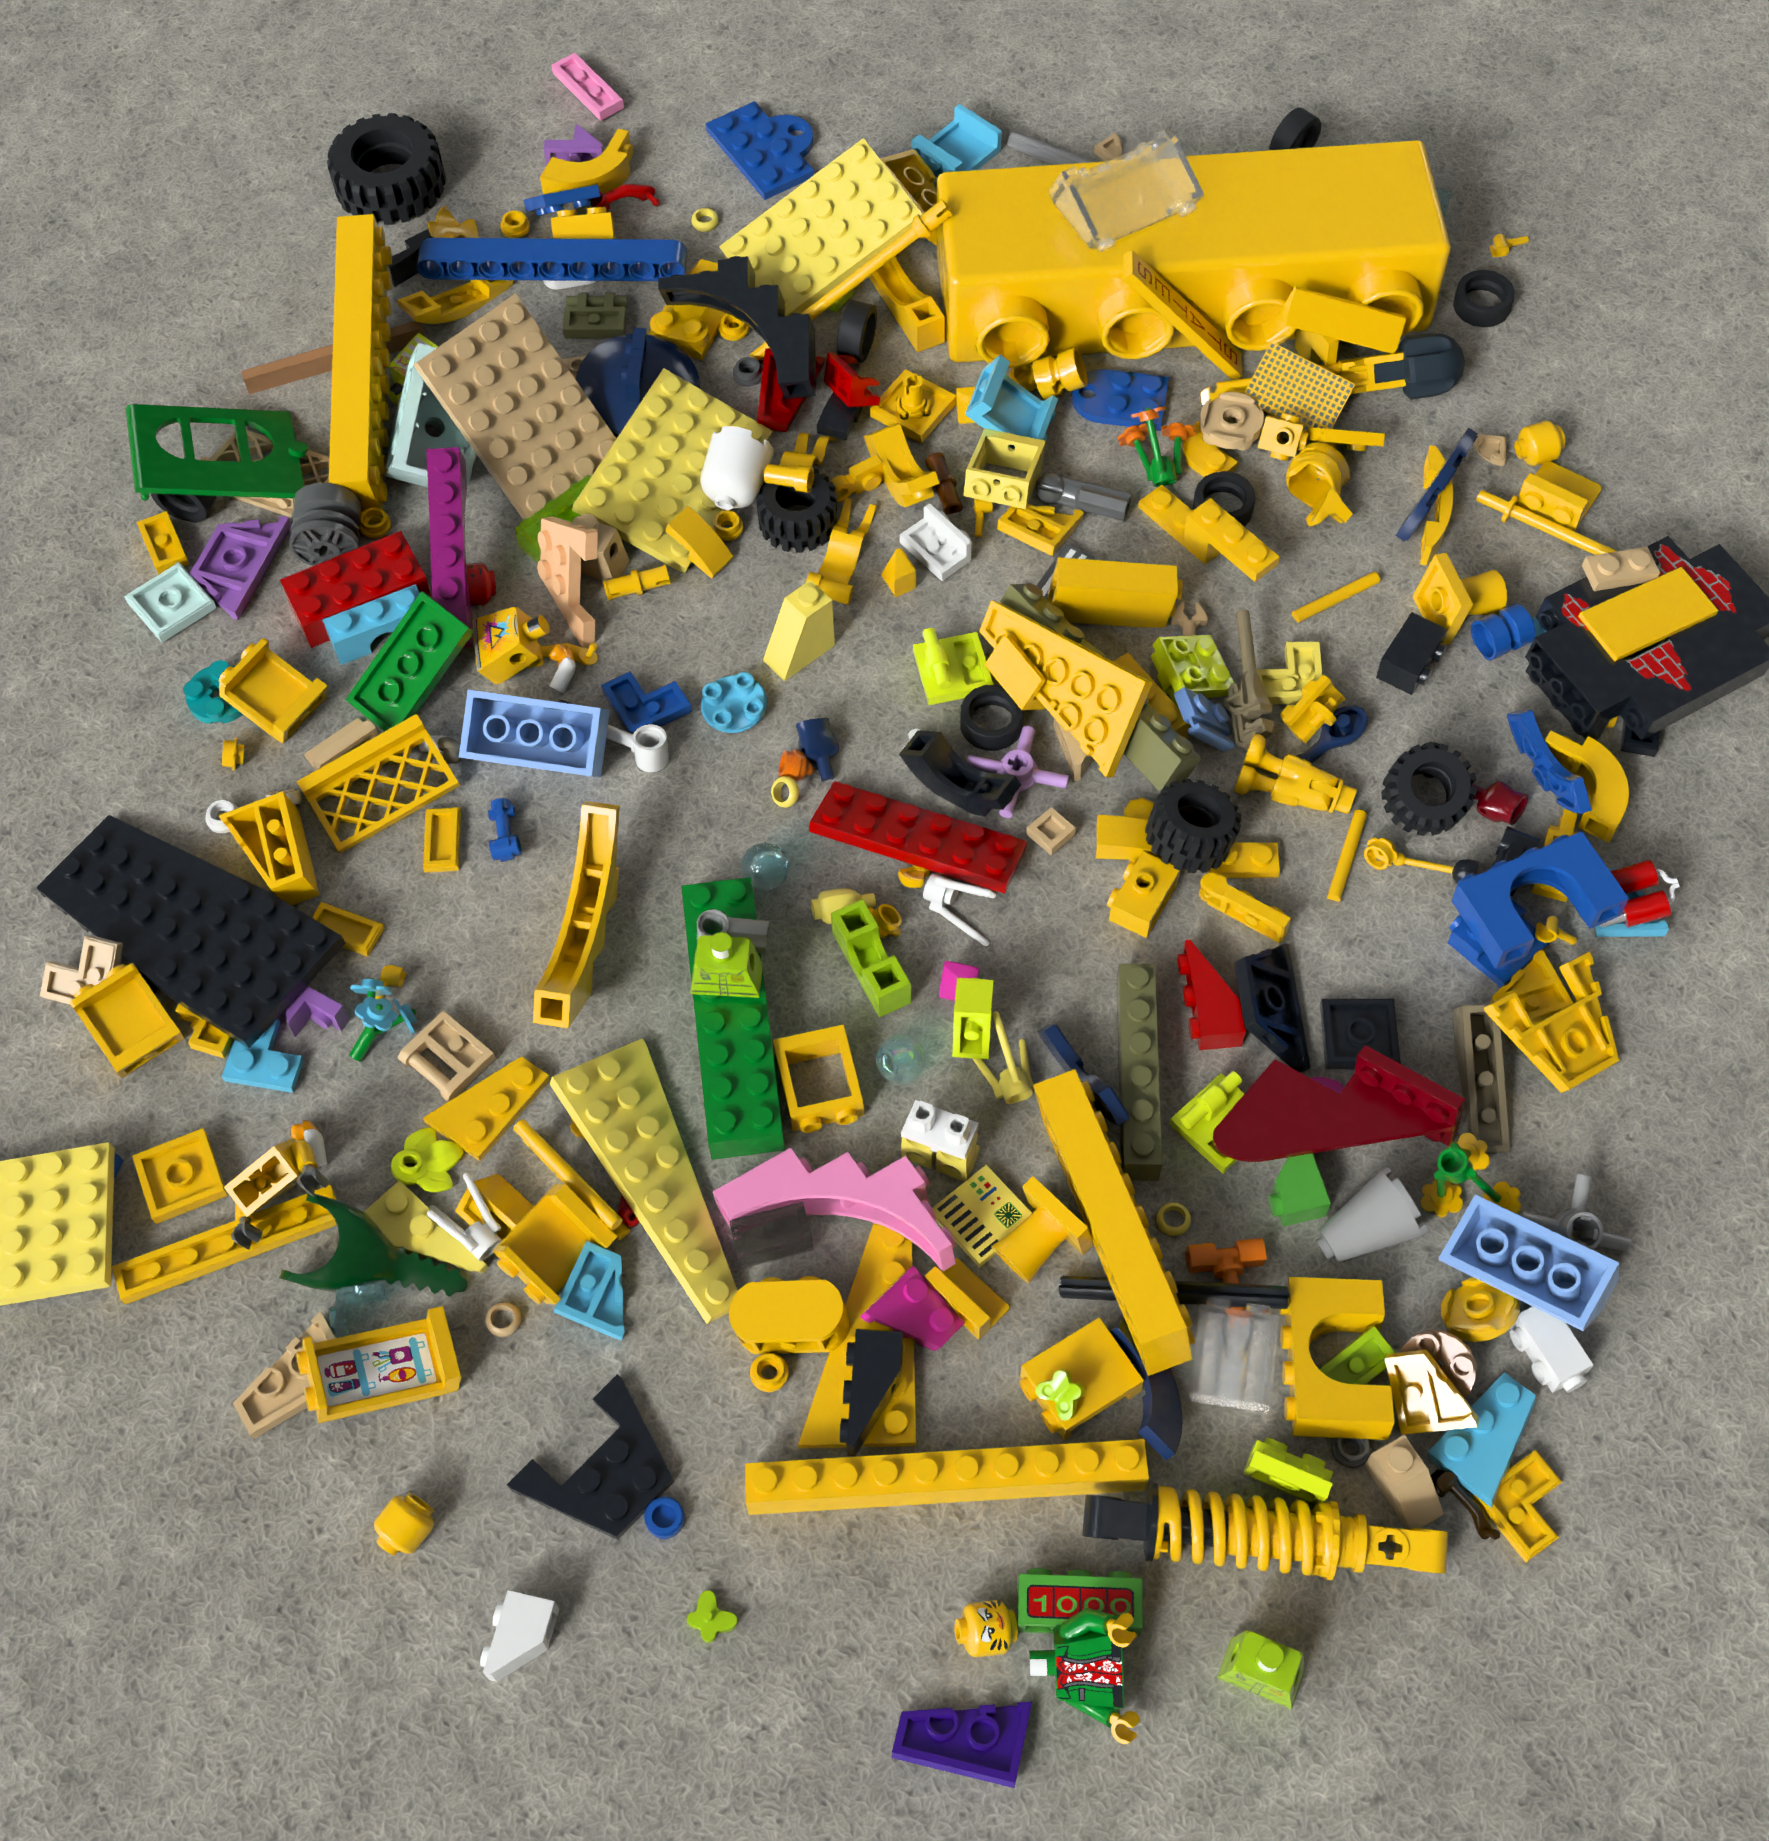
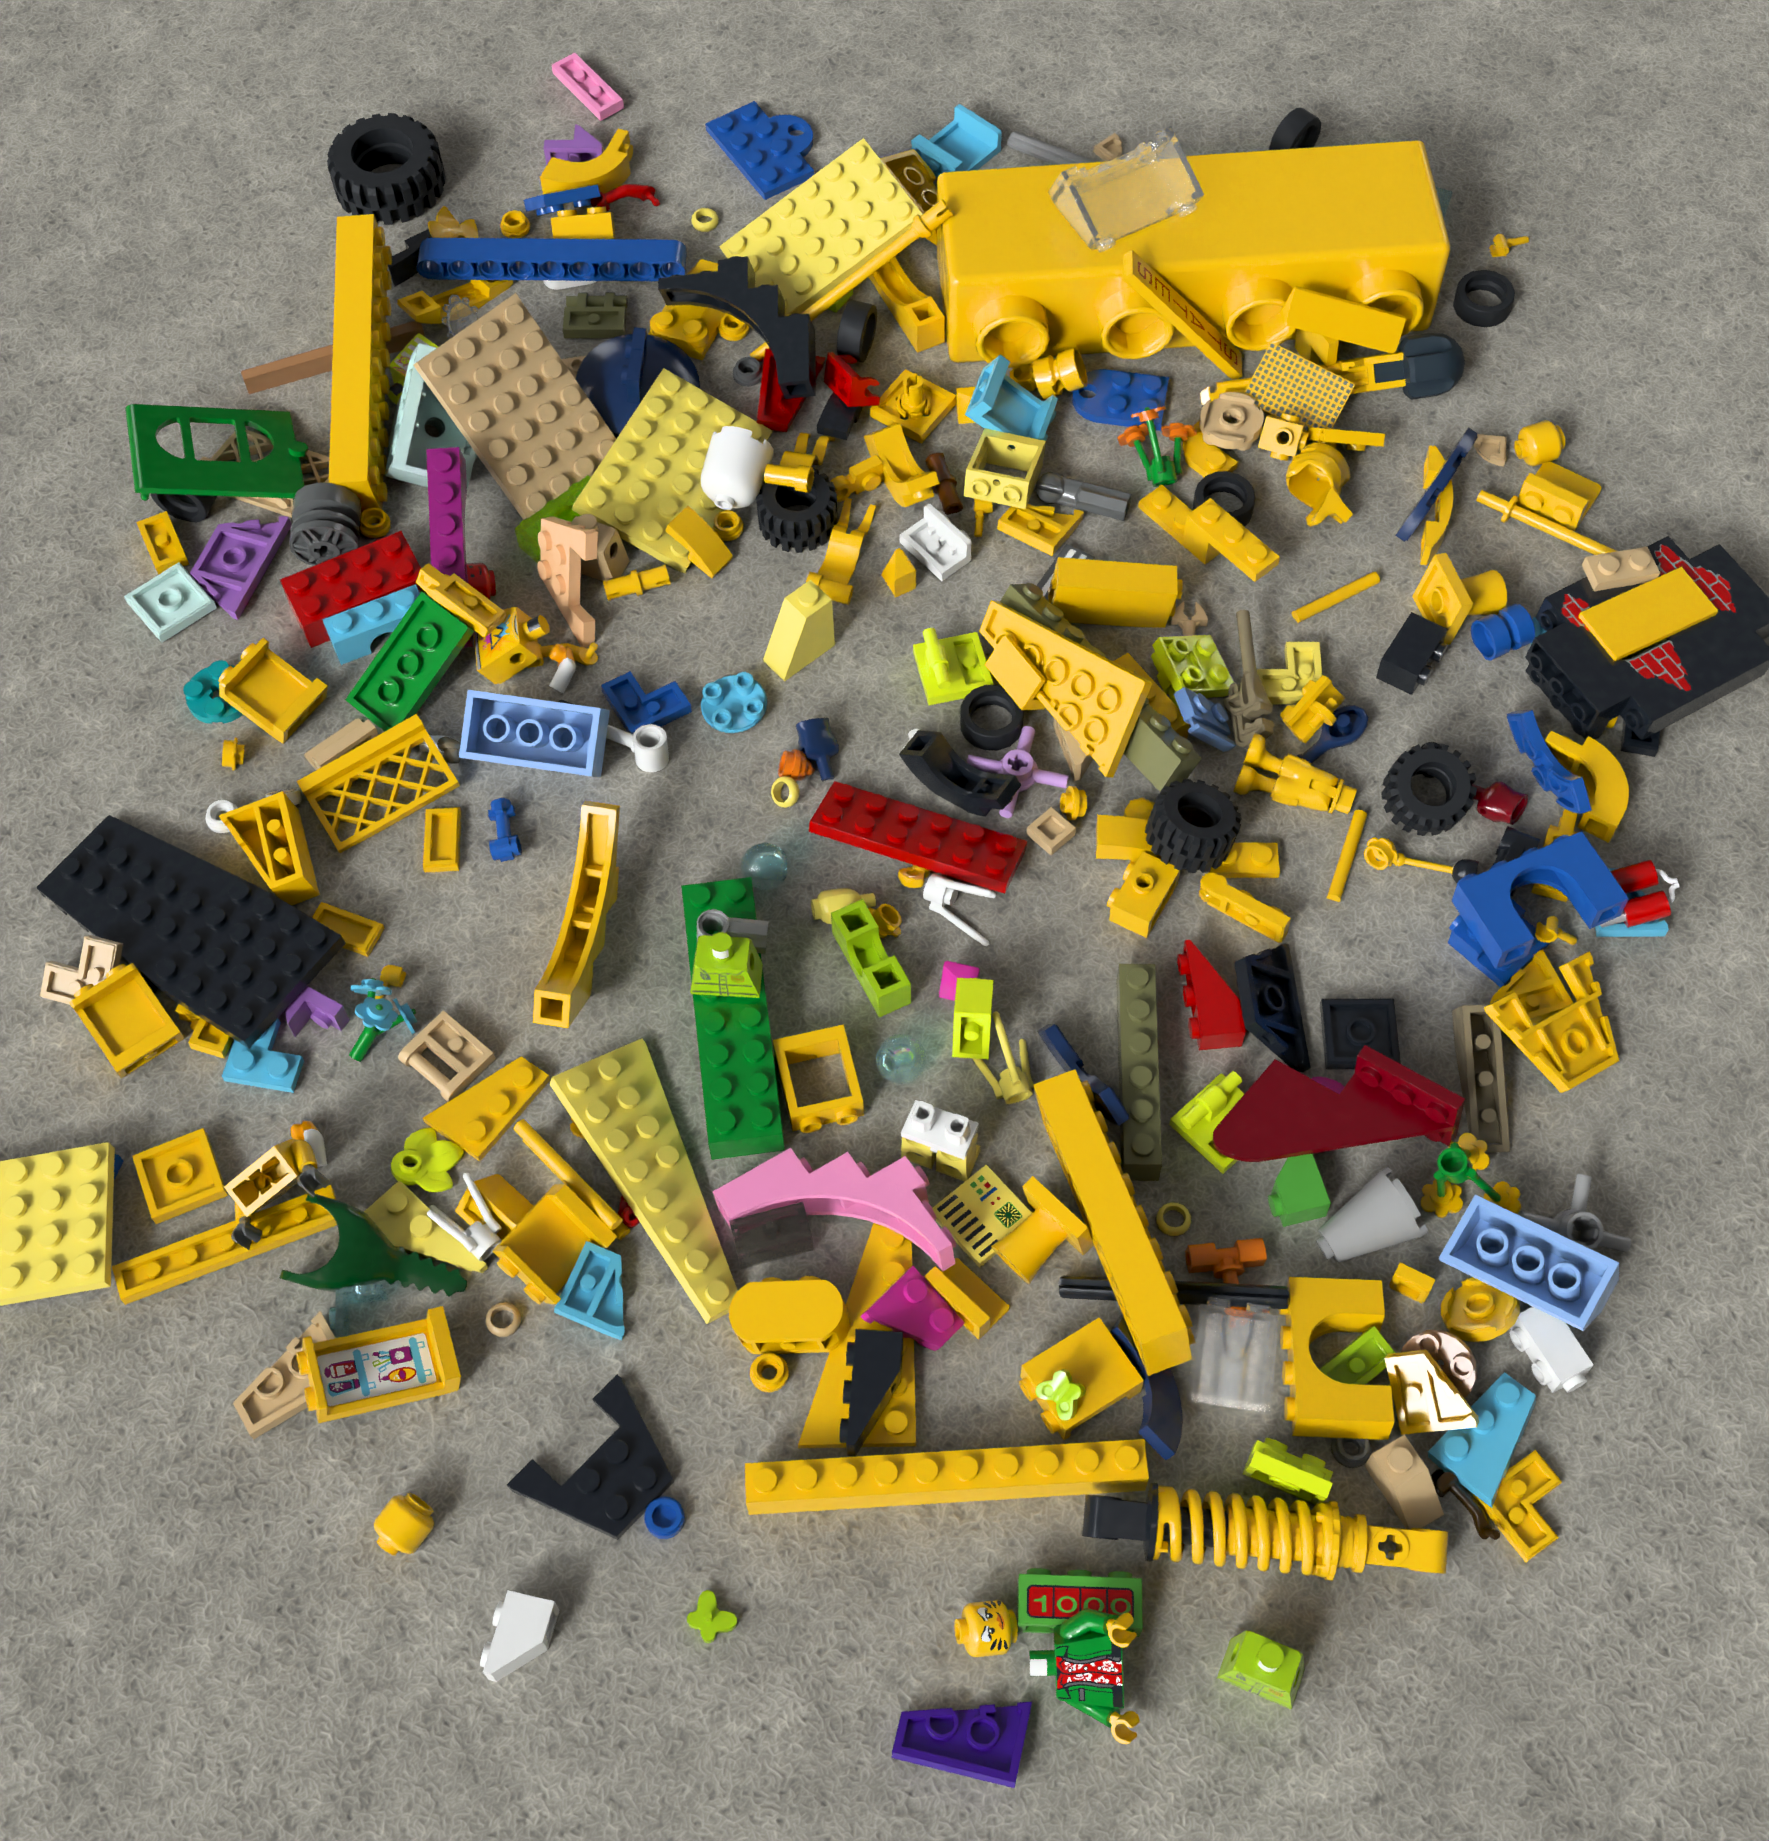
none -> yellow hinge [416,563,506,638]
none -> clear piece [441,294,478,339]
none -> yellow plate [1060,786,1087,820]
none -> yellow tile [1389,1262,1436,1304]

